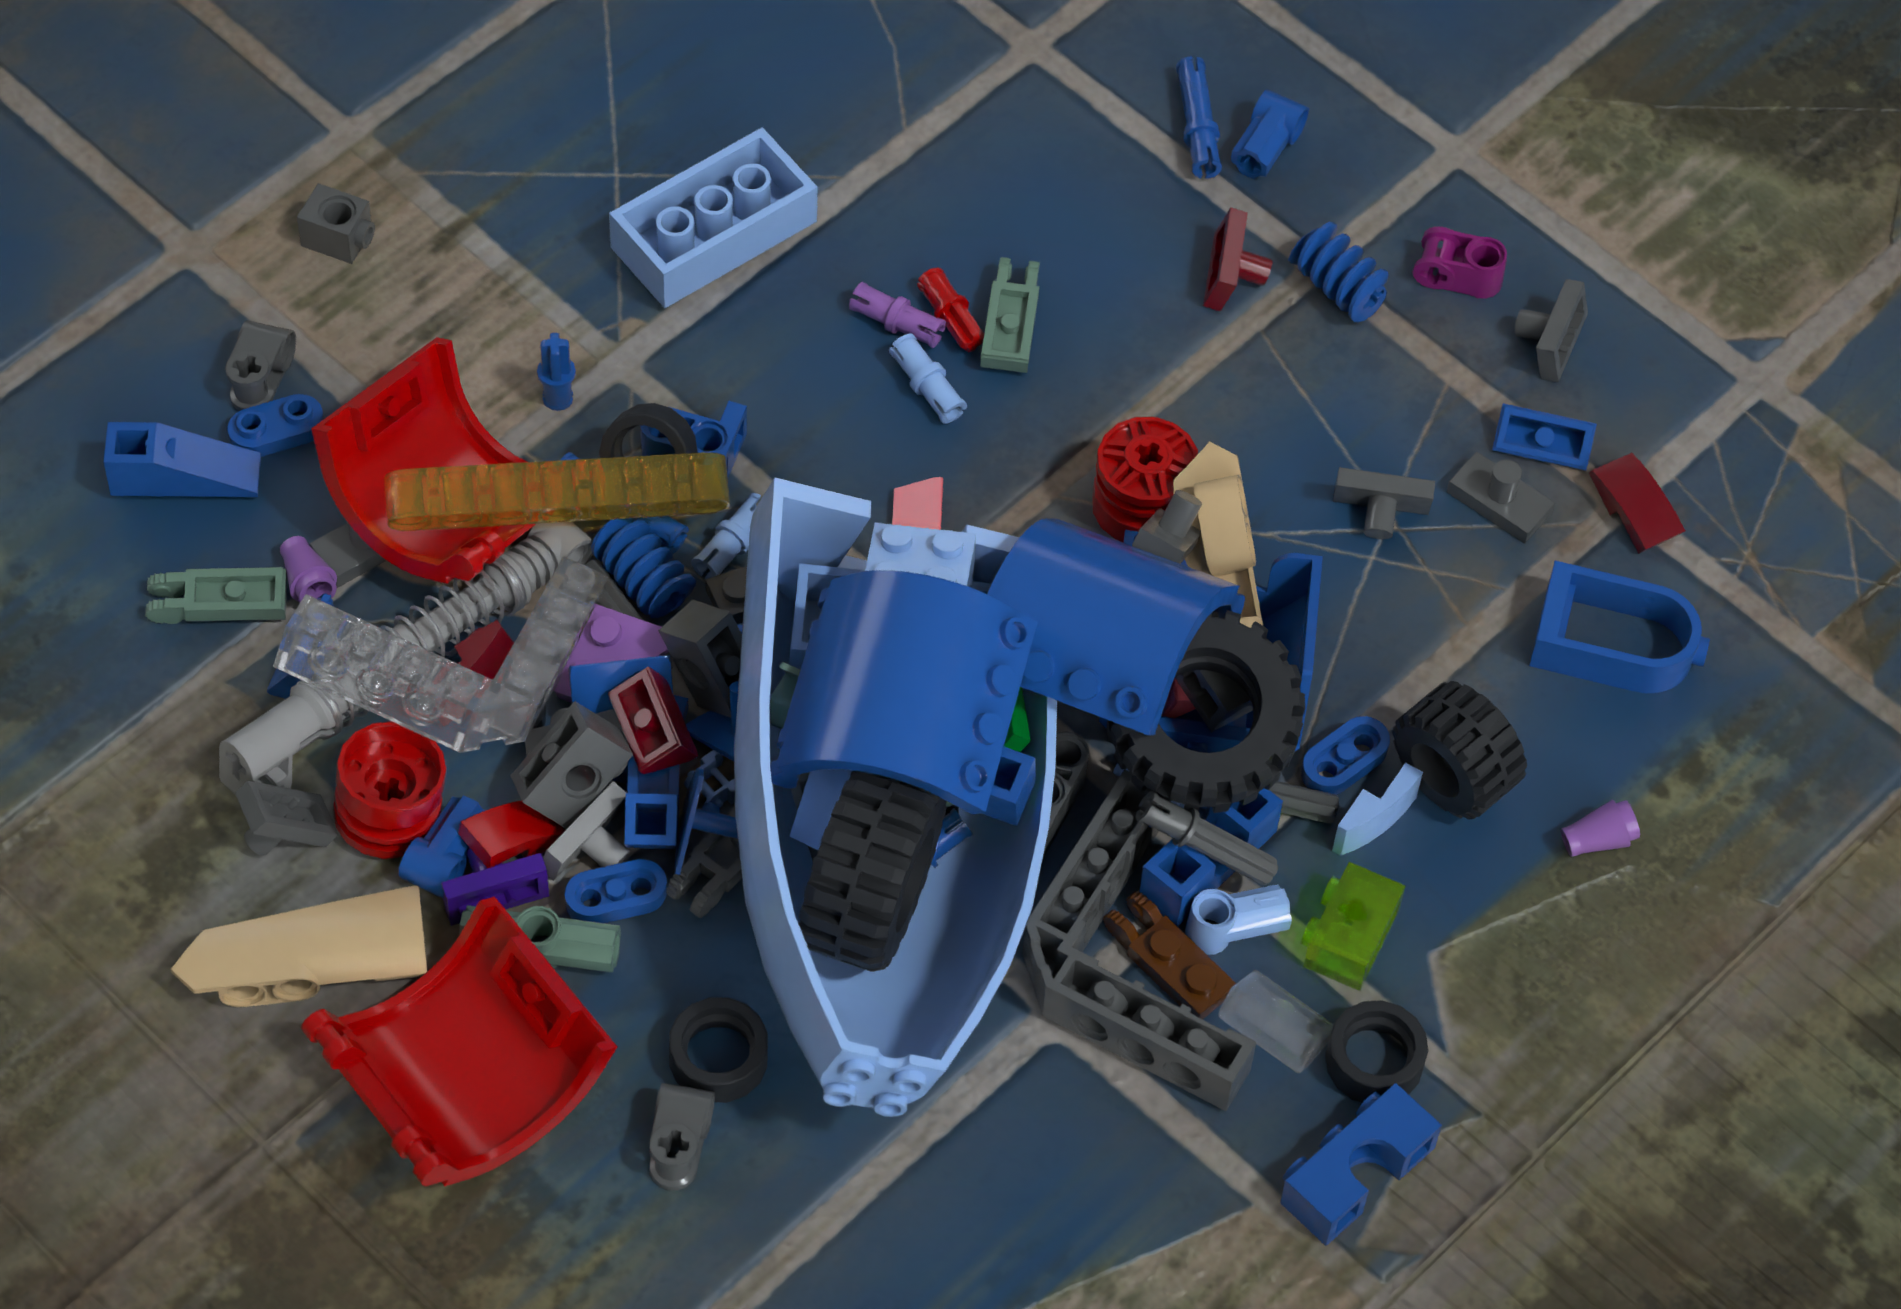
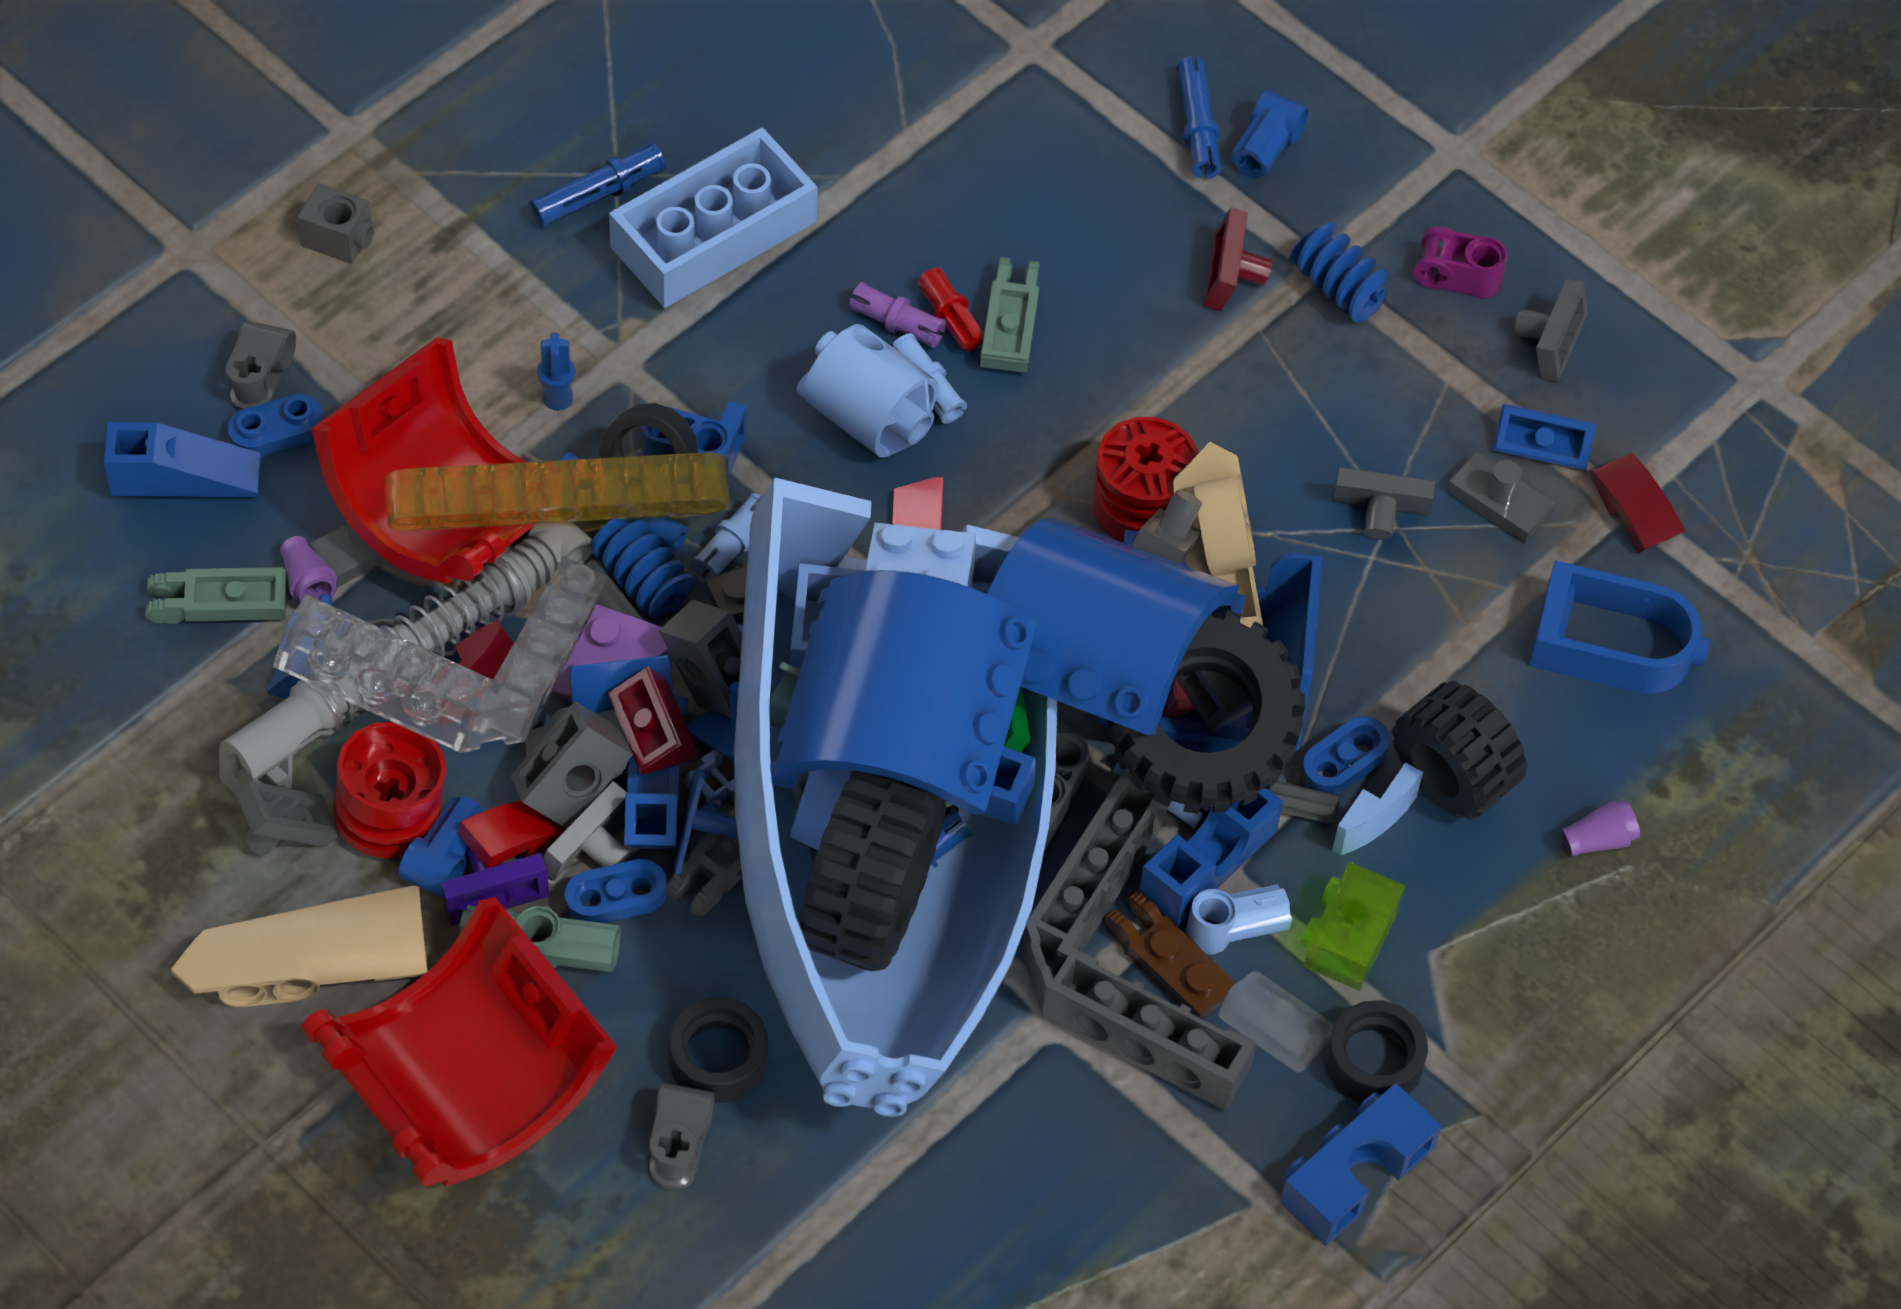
dark grey axle [1136,791,1278,885] -> none
none -> blue pin [529,142,666,227]
none -> light blue cylinder [796,324,939,457]

